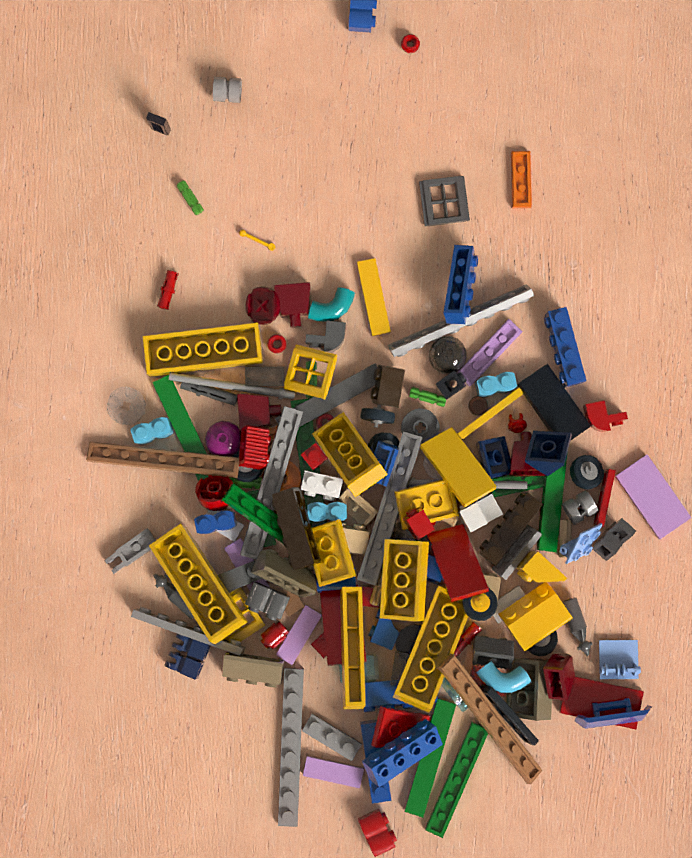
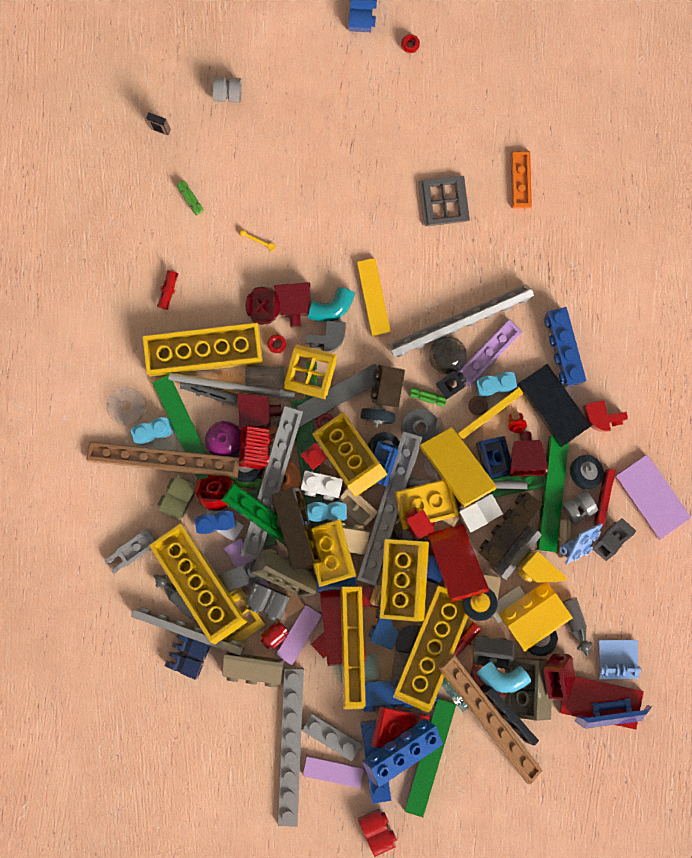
green tile [425,721,488,838] -> none
blue brick [443,245,478,325] -> none
dark blue slope [525,430,572,476] -> none
none -> olive brick [158,476,196,521]

